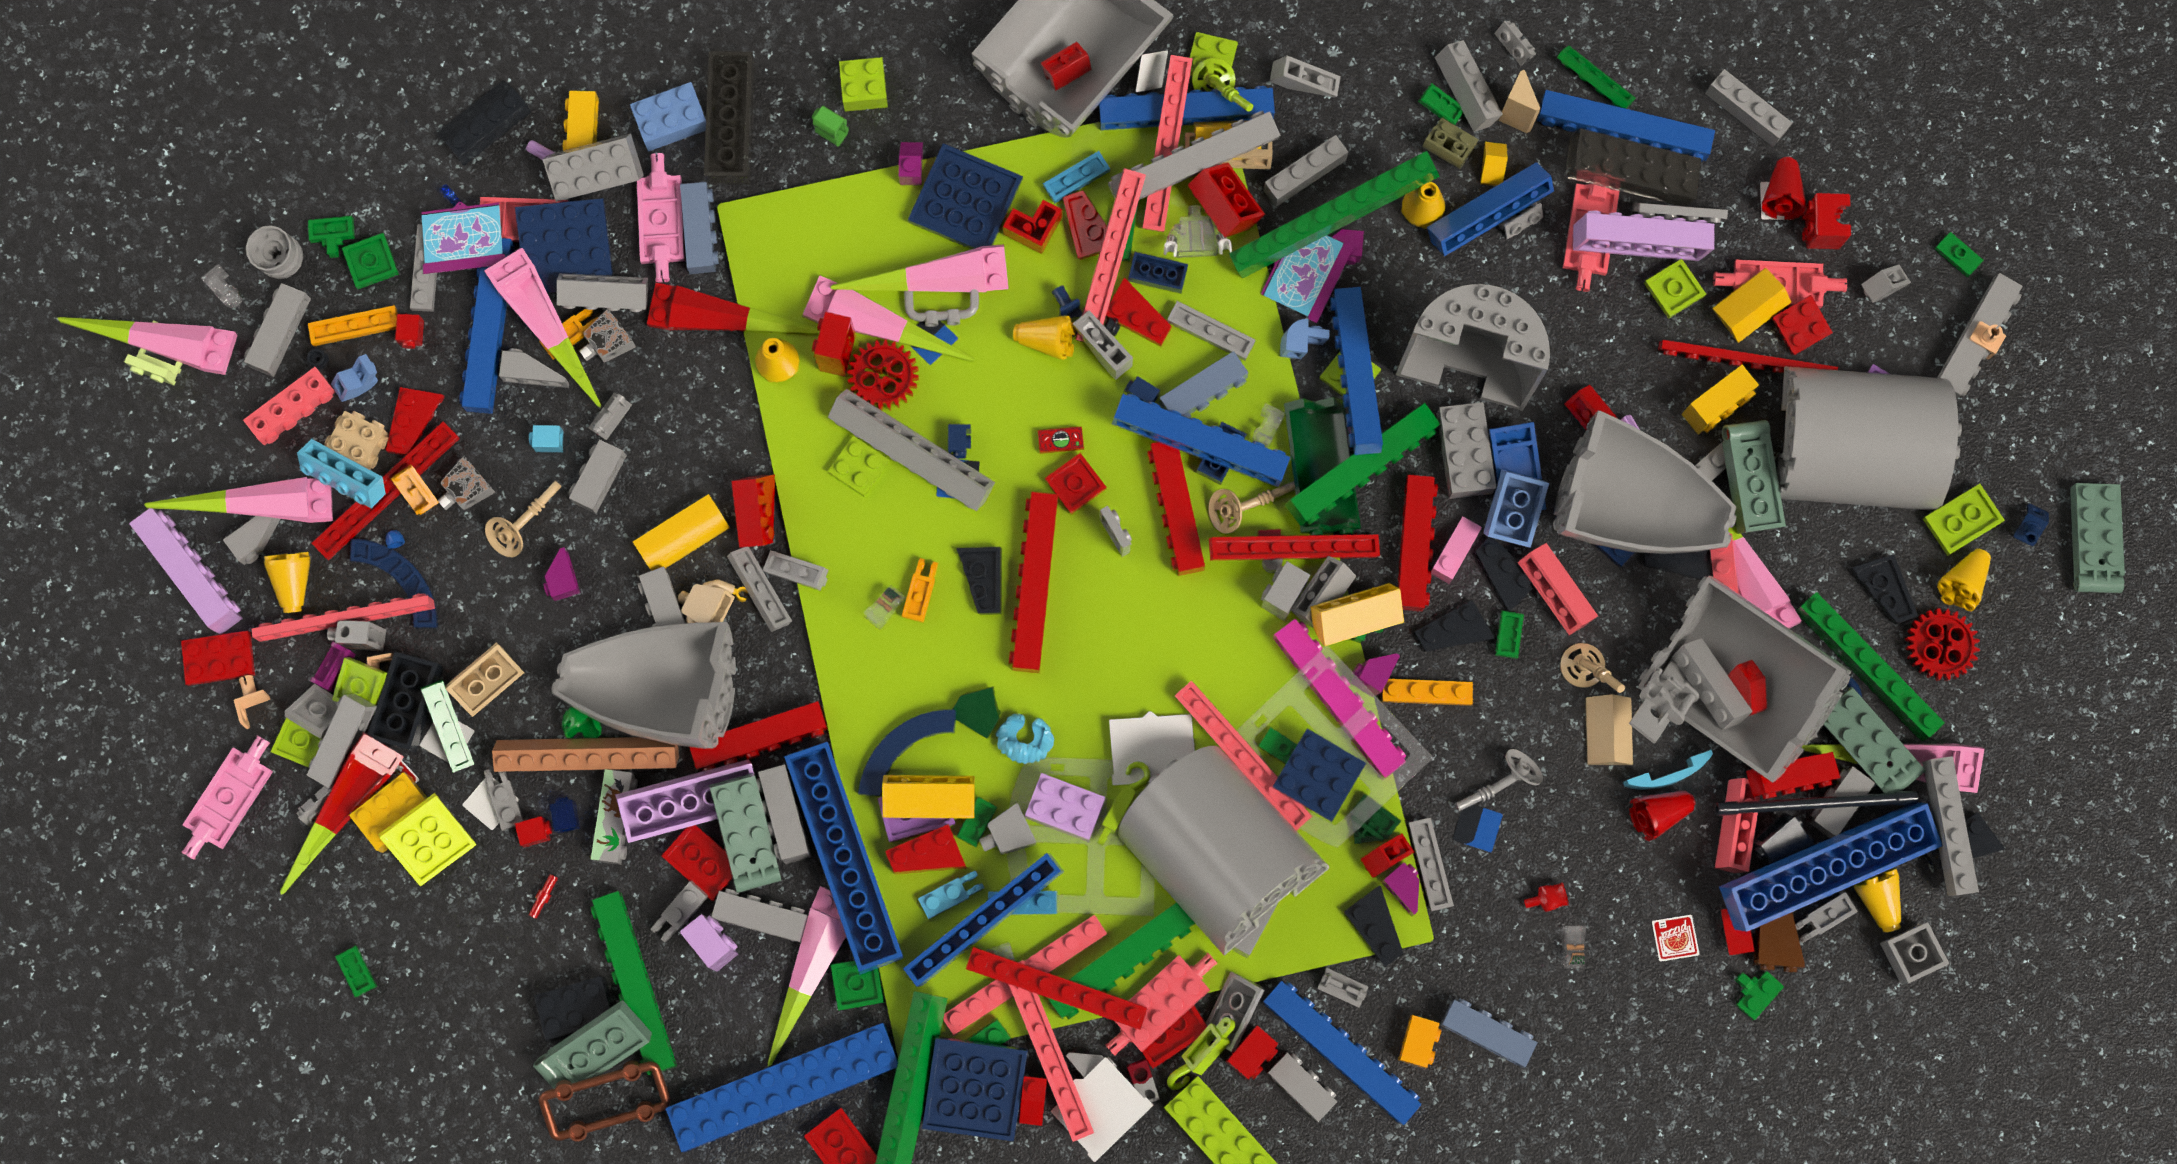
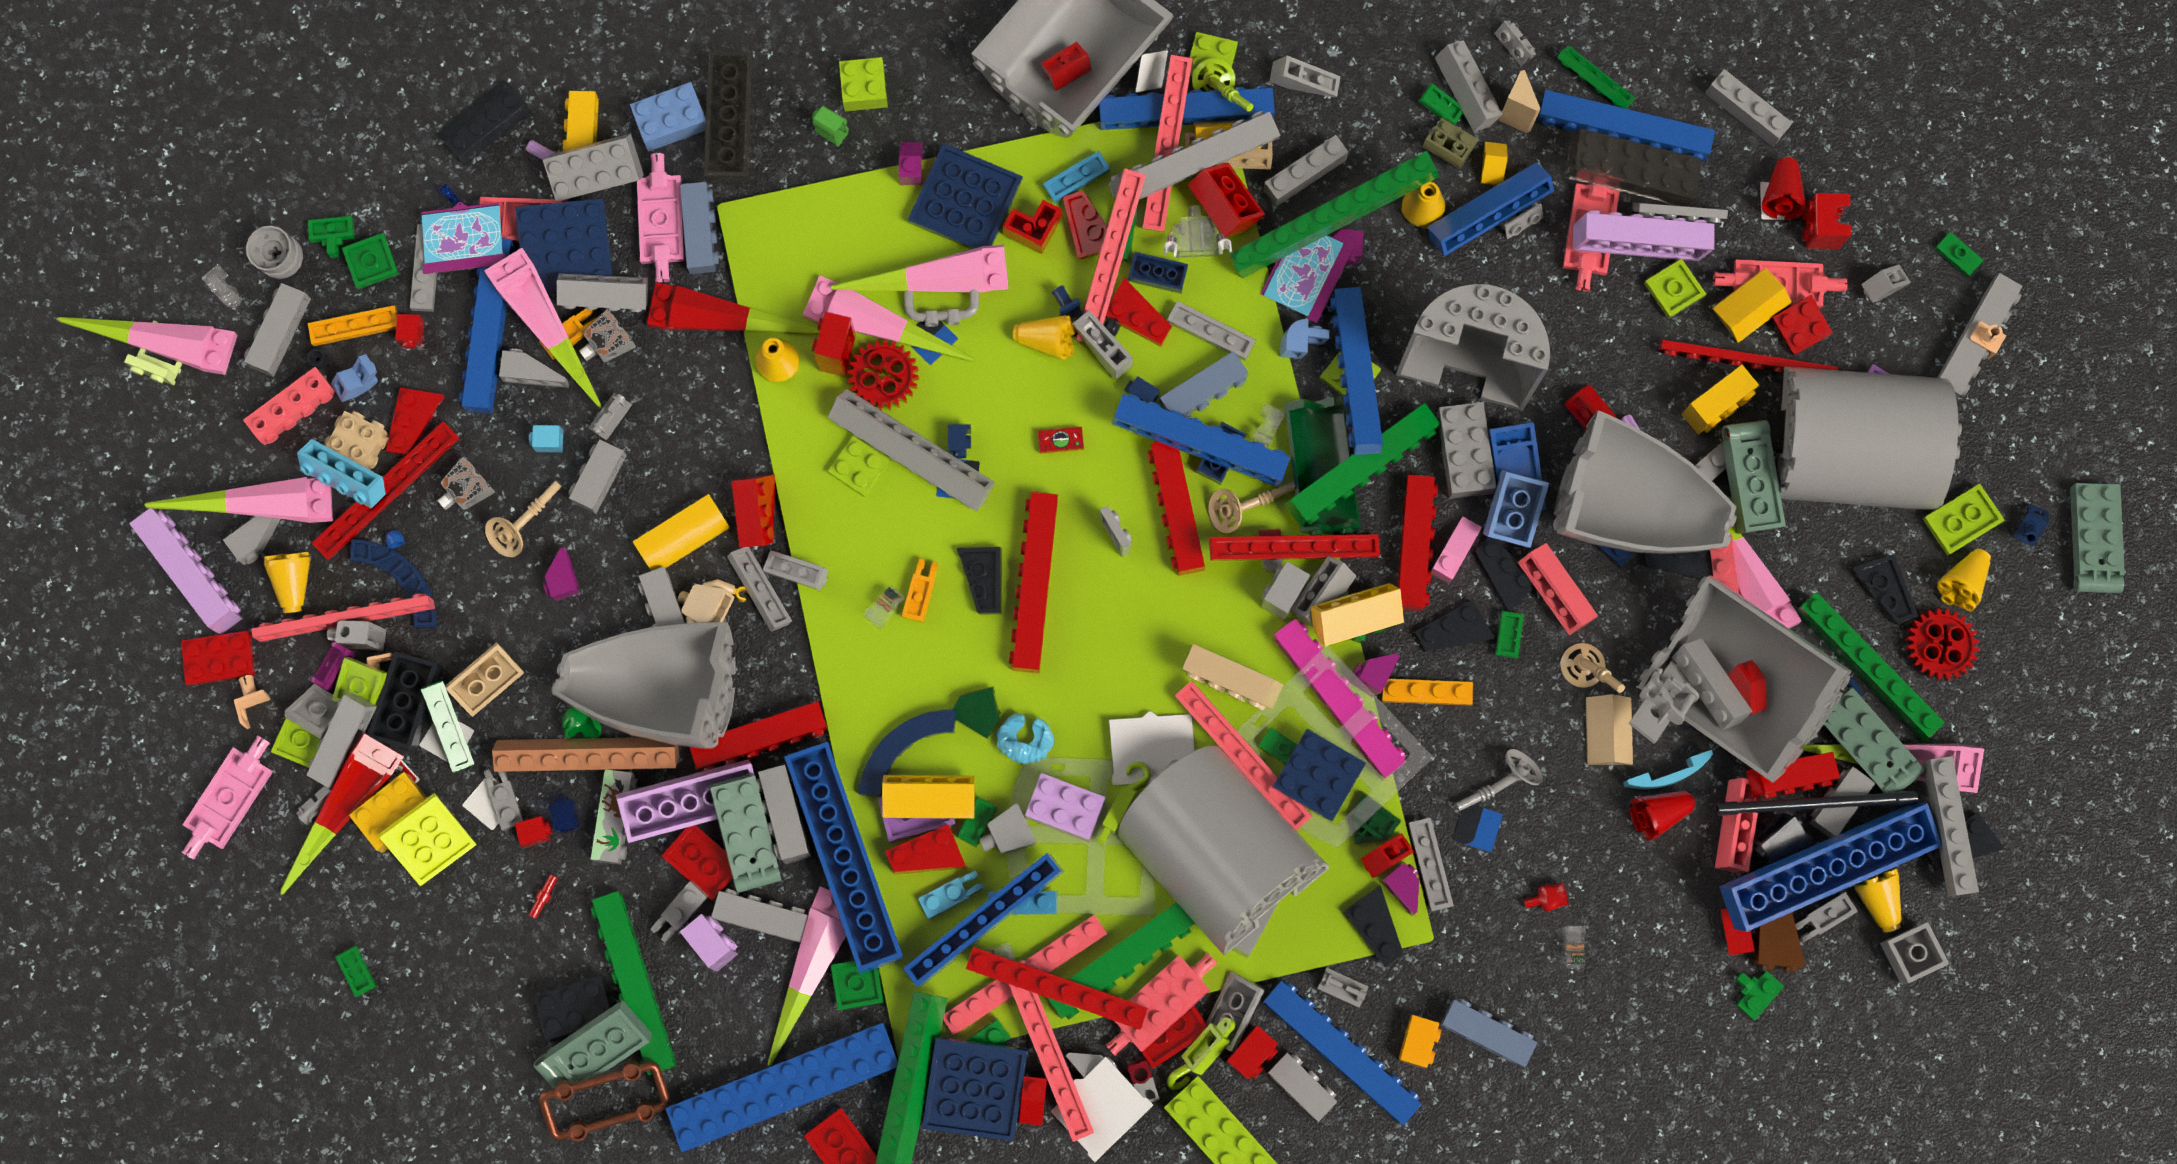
light orange hinge [391,465,439,515] -> none
red plate [1045,452,1107,515] -> none
sticker [1652,915,1699,961] -> none
none -> tan brick [1182,644,1283,711]

